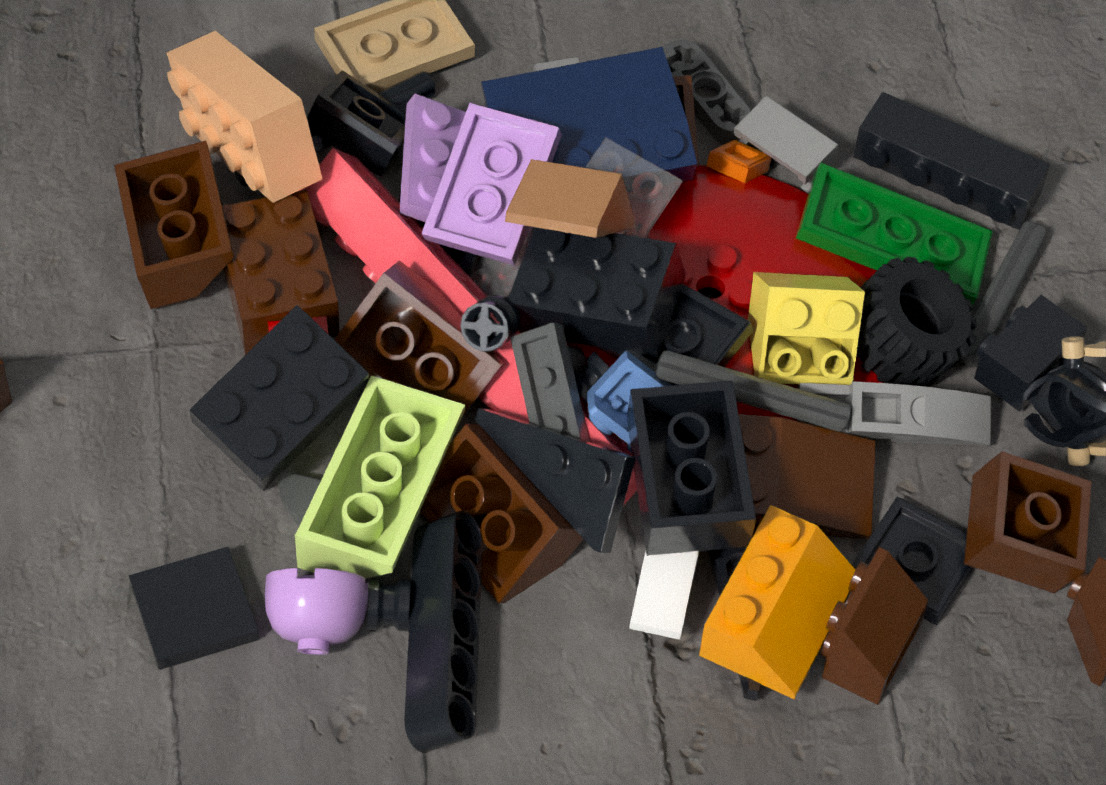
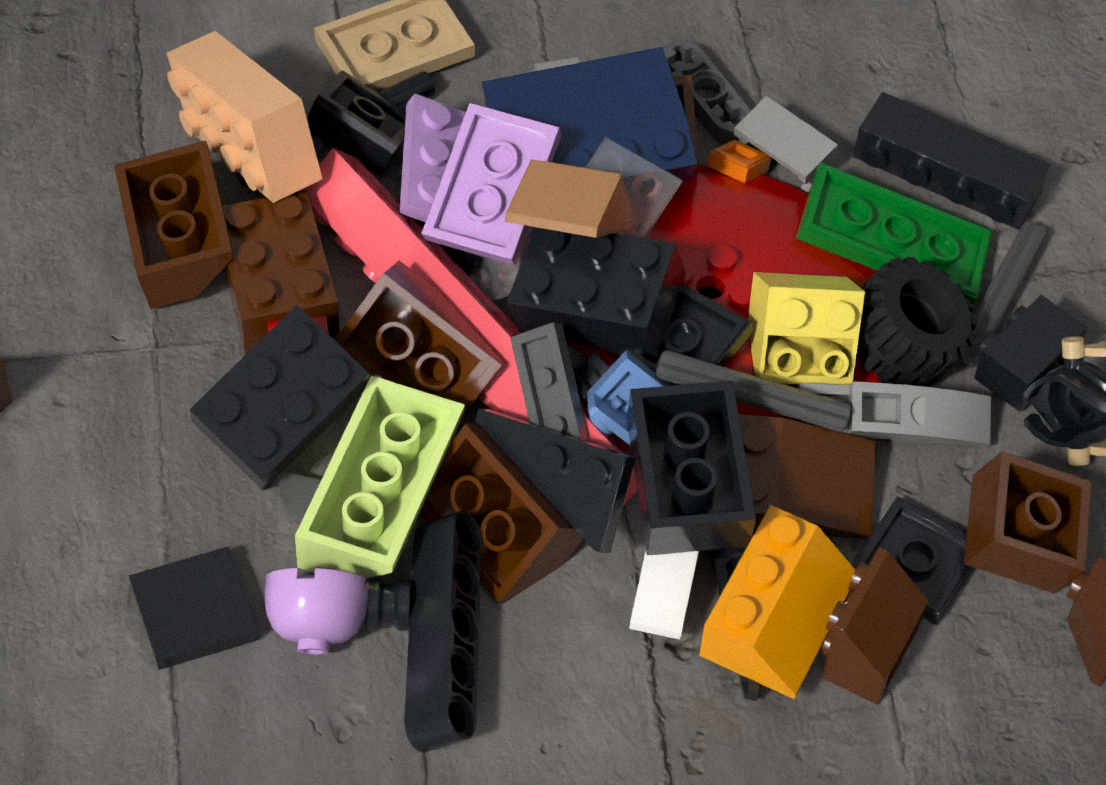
black wheel [460,295,520,352] -> none

